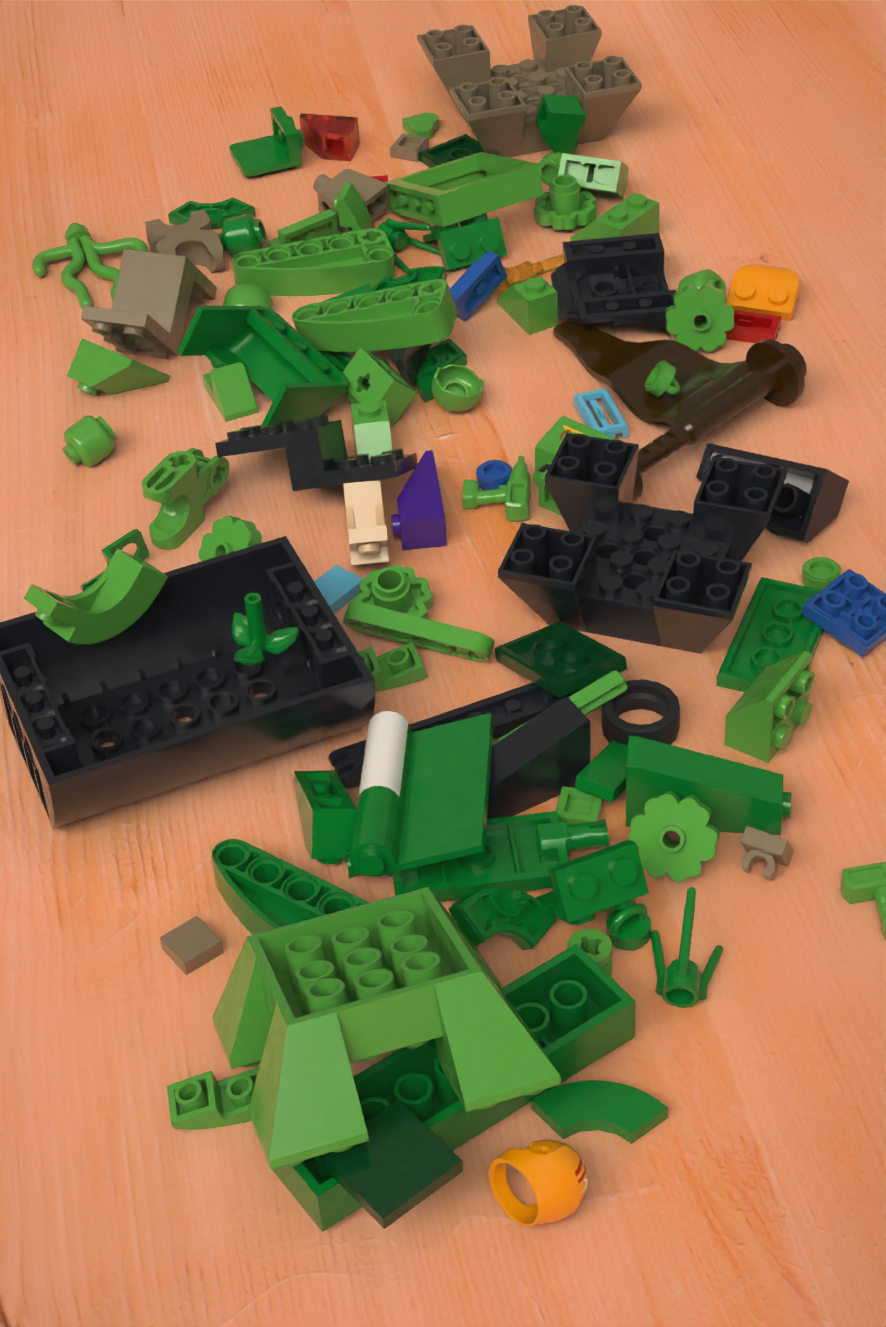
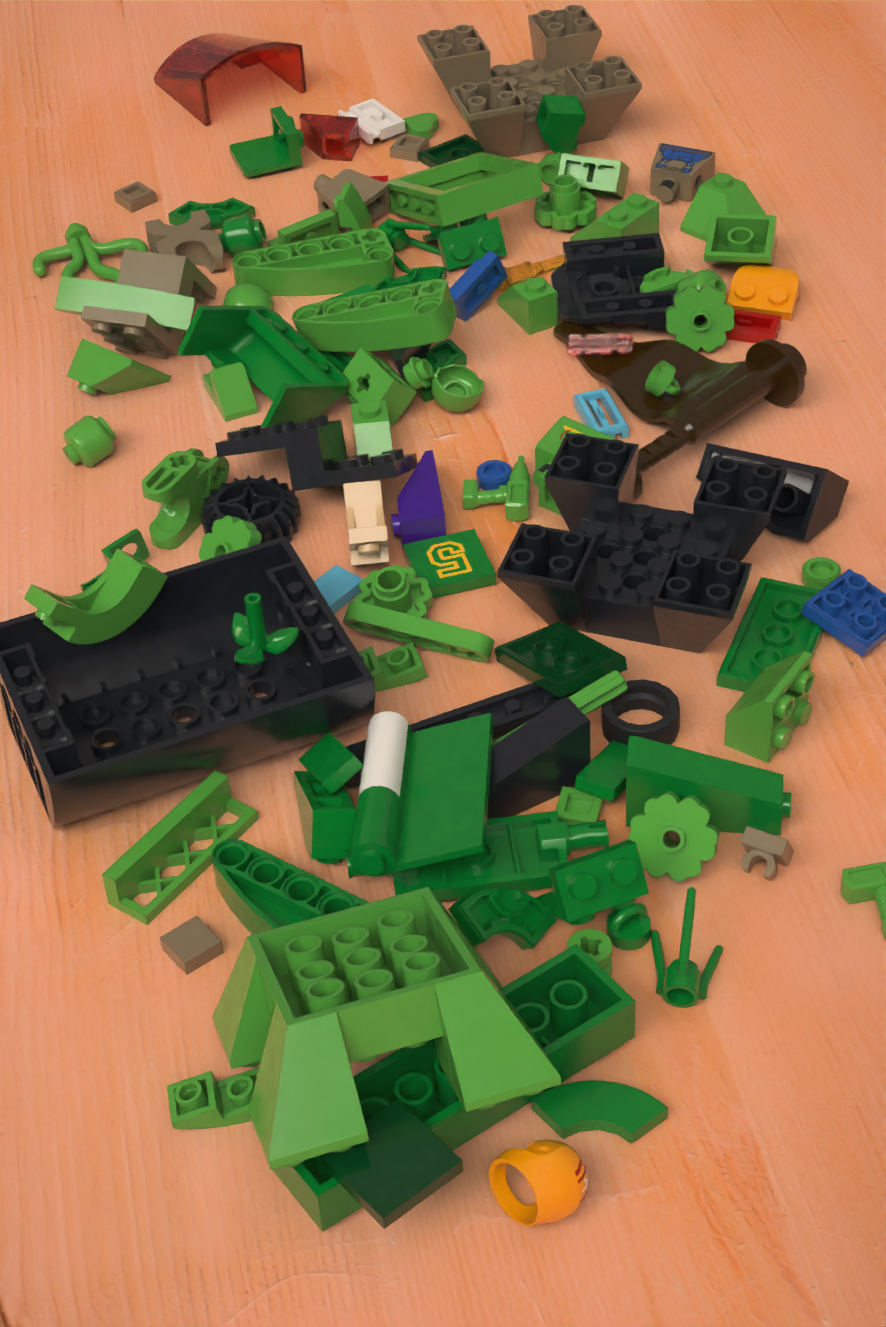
none -> slope [55,276,195,333]
none -> bright green fence [102,770,258,925]
none -> dark tan tile [114,181,157,213]
none -> clear red windscreen [154,33,306,126]
none -> black gear [201,475,301,544]
none -> green tile [298,732,363,794]
none -> white plate [338,98,406,144]
none -> bright green plate [403,357,434,390]
none -> green tile [403,529,497,598]
none -> clear red axle [566,333,634,355]
none -> bright green tile [640,267,695,293]
none -> dark tan torso [650,143,715,202]
none -> bright green slope [680,172,766,241]
none -> bright green slope [704,213,777,266]

